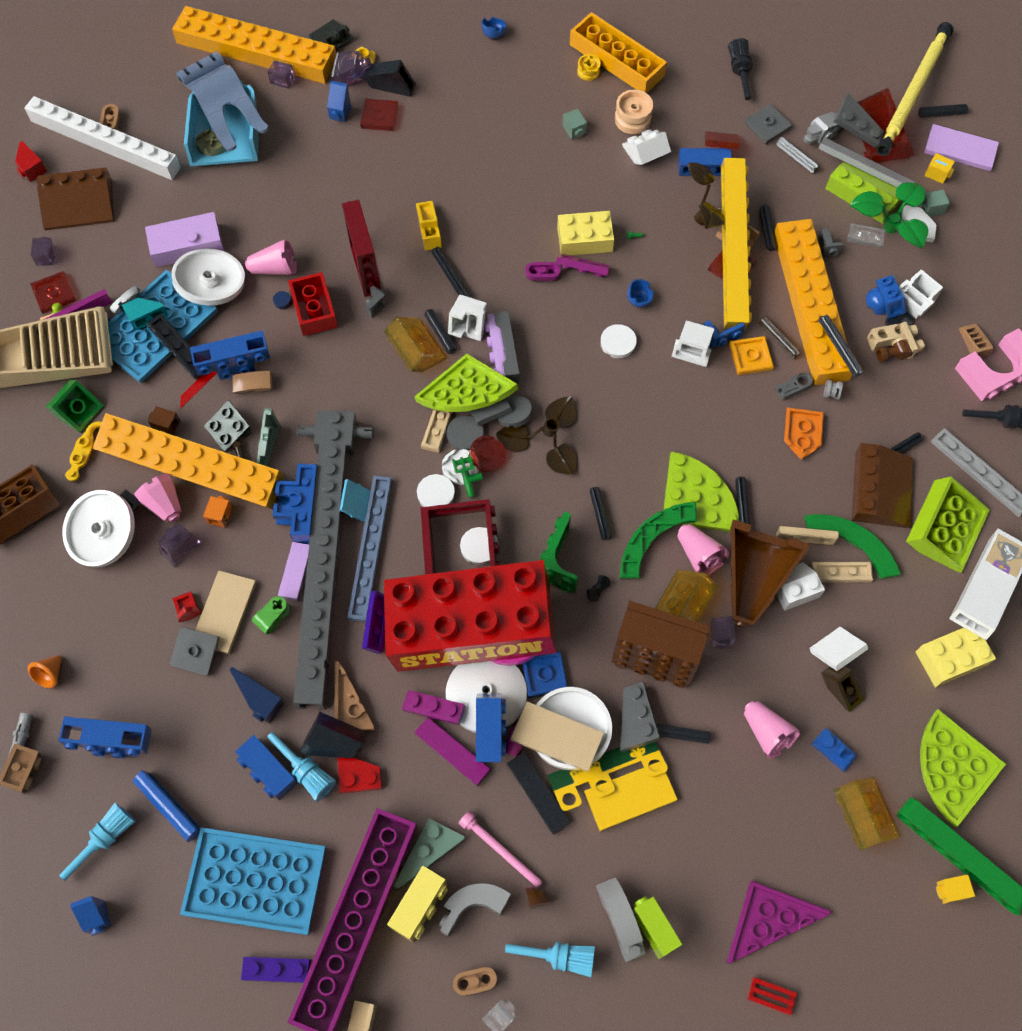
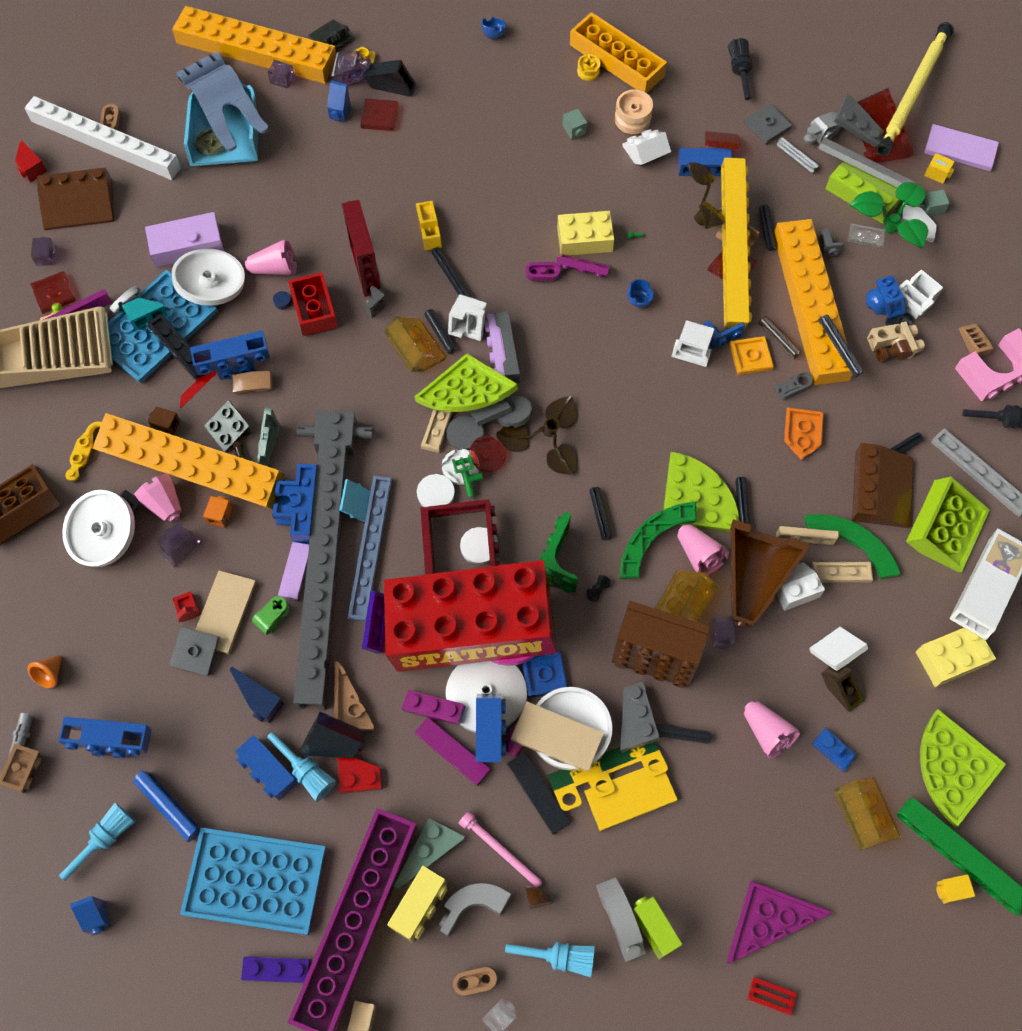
green slope [45,380,104,432] -> none
white tile [601,324,636,358] -> none
light grey wheel [823,379,843,400] -> none
black axle [918,104,968,118] -> none

